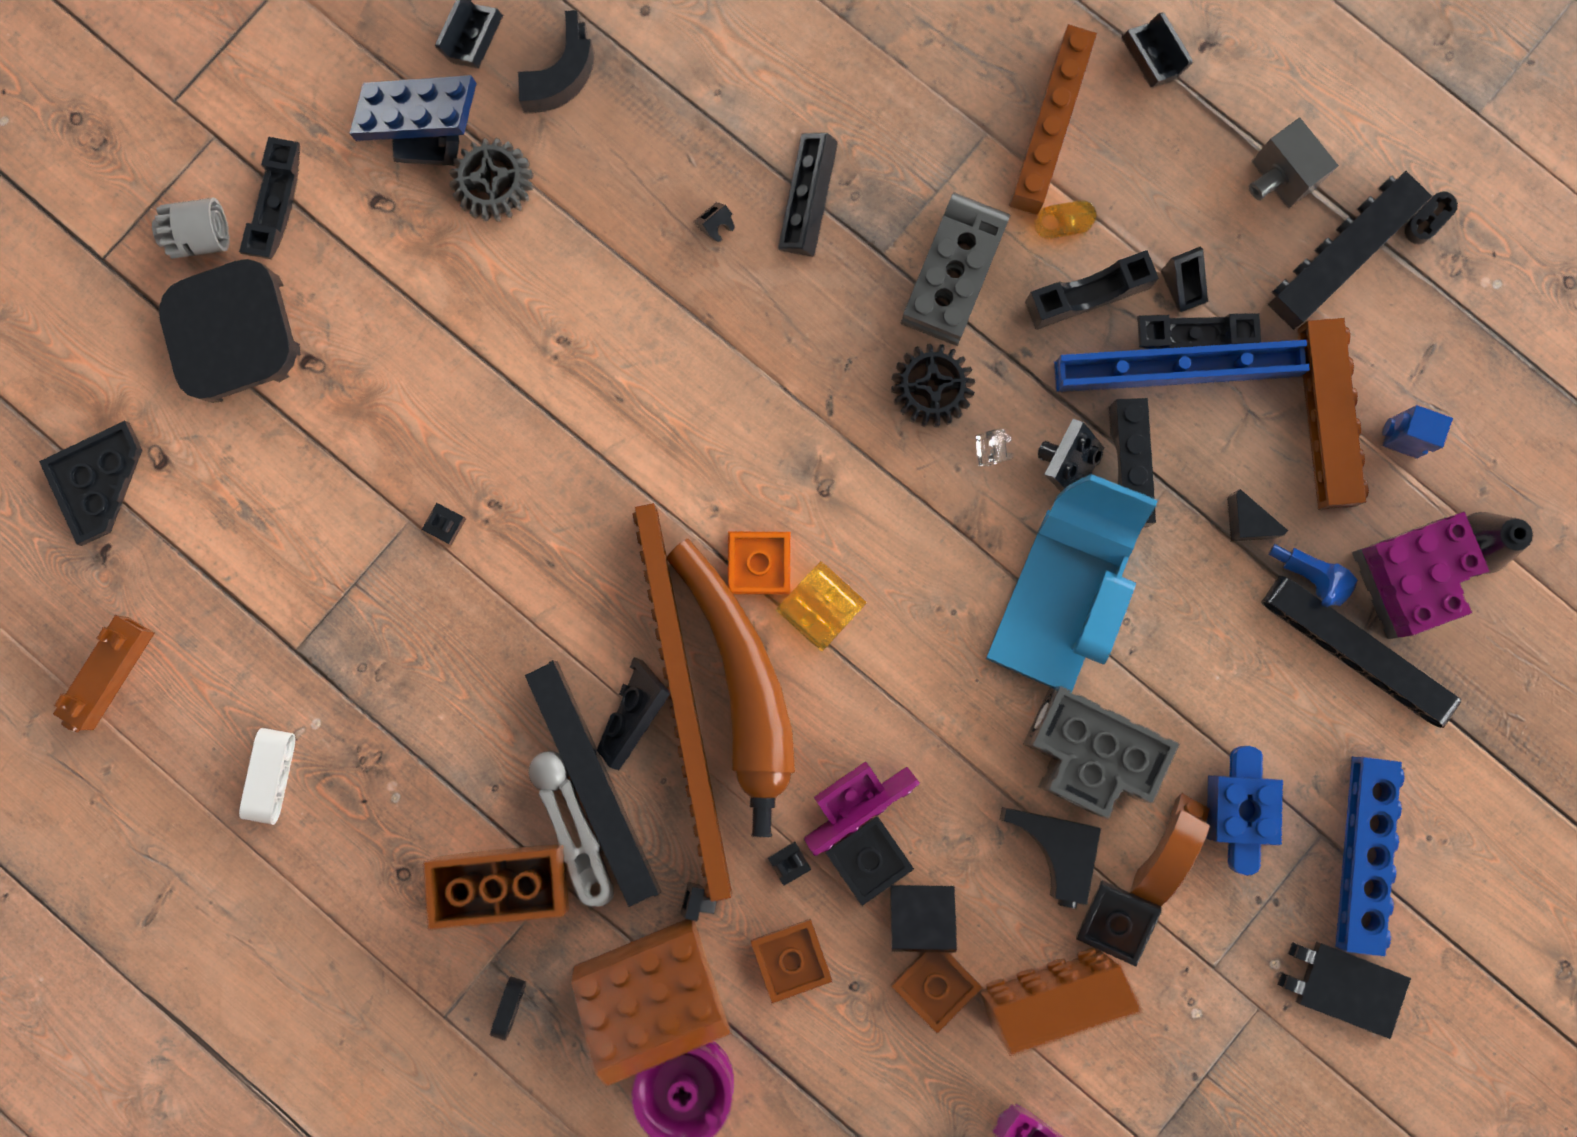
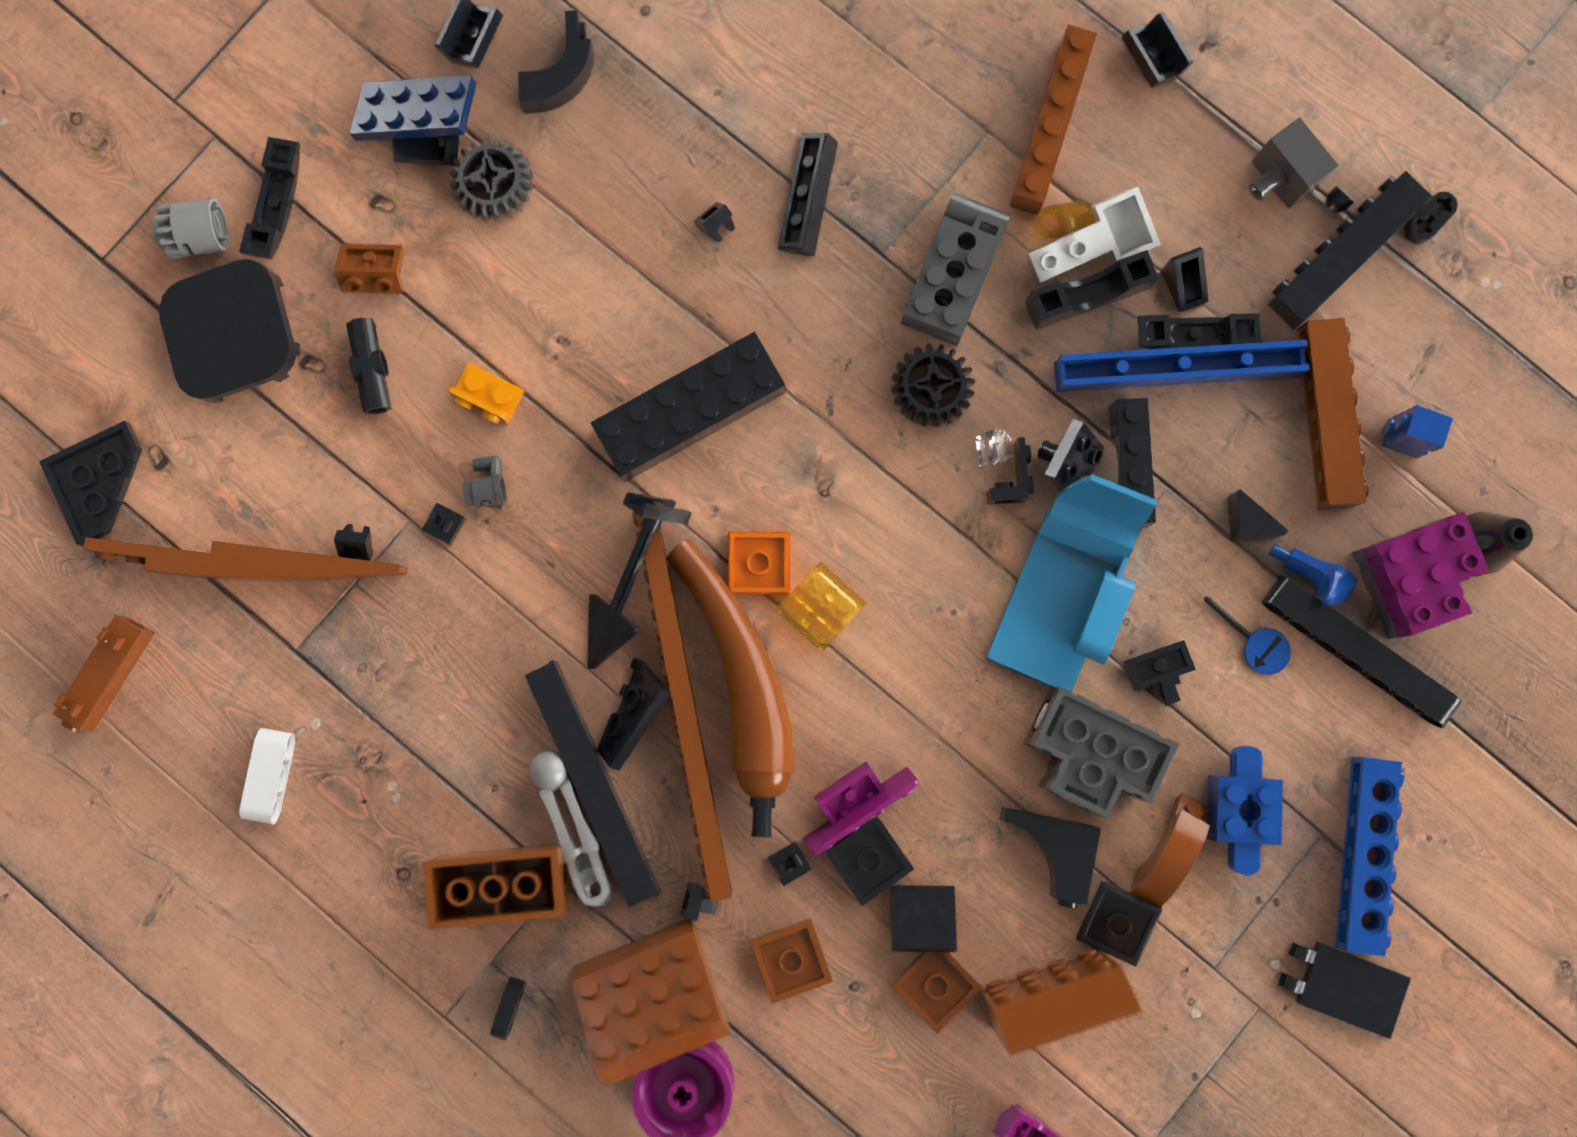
none -> dark orange slope [83,537,408,581]
none -> dark orange bracket [334,244,404,294]
none -> black tile [334,524,373,561]
none -> black piece [346,317,392,415]
none -> light orange bracket [448,362,525,424]
none -> dark grey piece [463,456,507,508]
none -> black piece [587,492,692,669]
none -> black brick [590,331,786,483]
none -> black bracket [987,437,1034,505]
none -> white plate [1027,187,1161,283]
none -> black hinge [1123,640,1196,706]
none -> blue piece [1204,596,1291,675]
none -> black hinge [1326,186,1354,213]

